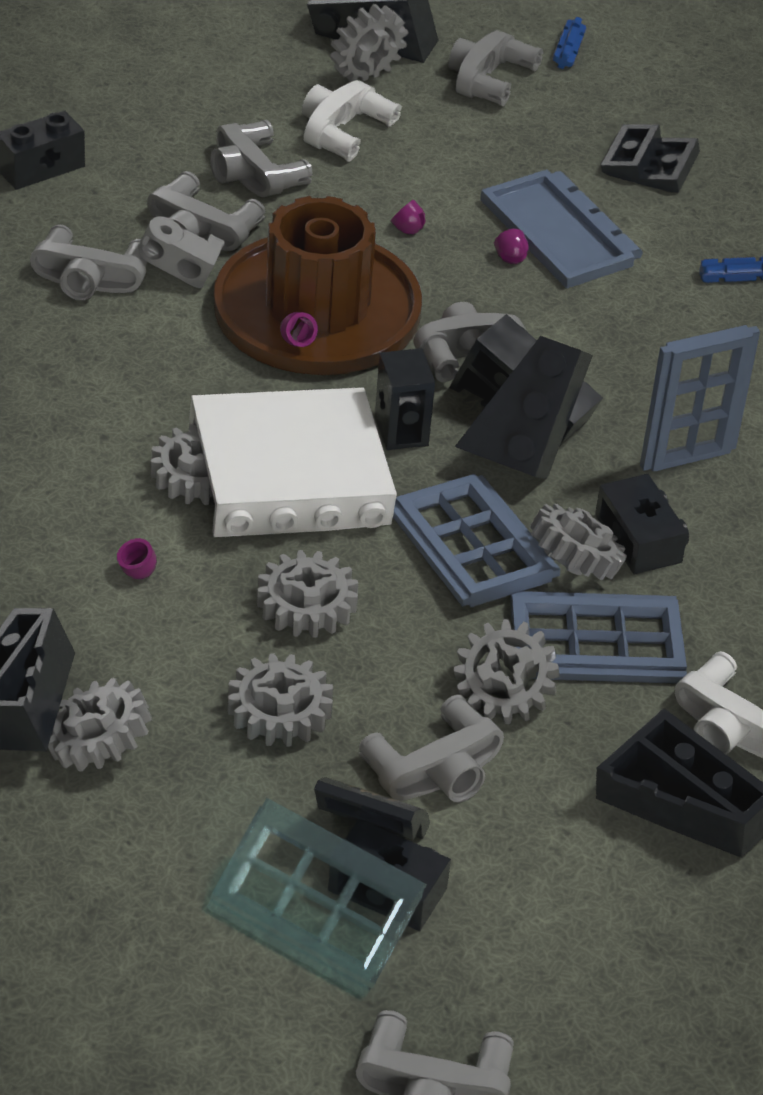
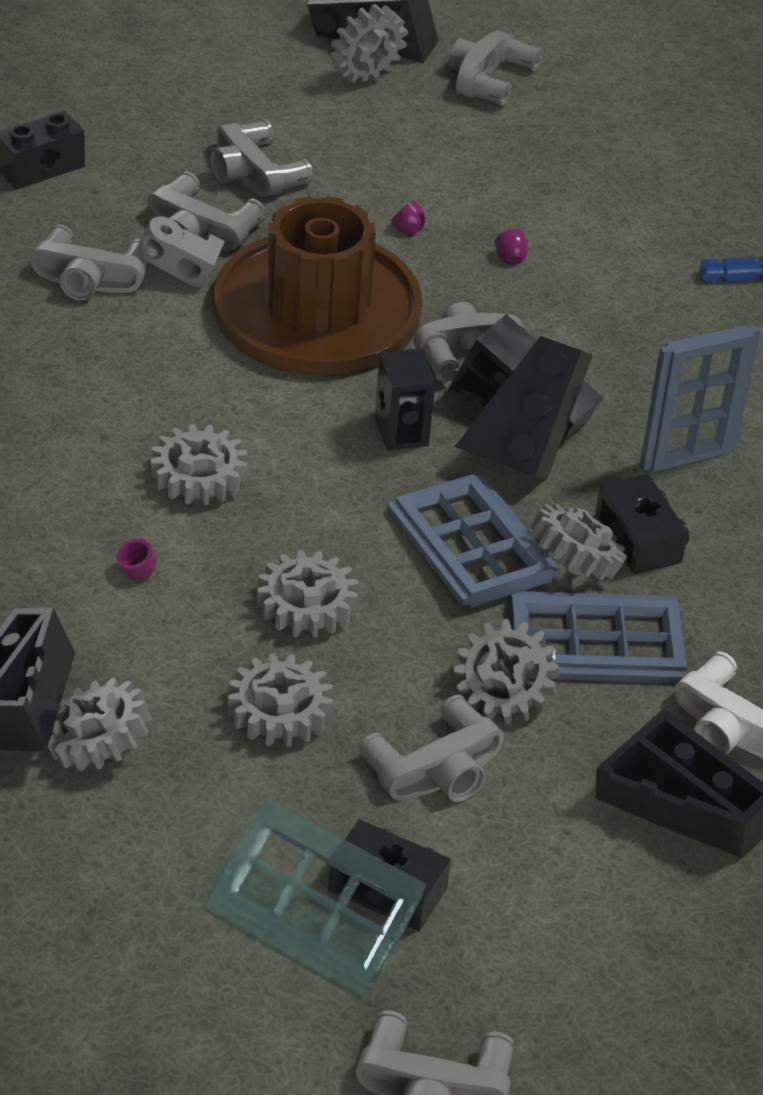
white panel [189,387,397,537] -> none
magenta hinge [280,312,318,347] -> none
white connector [302,80,402,162] -> none
black slope [314,777,430,840] -> none
sand blue hinge [480,170,643,289] -> none
blue axle [553,17,586,69] -> none
black slope [601,124,700,193] -> none

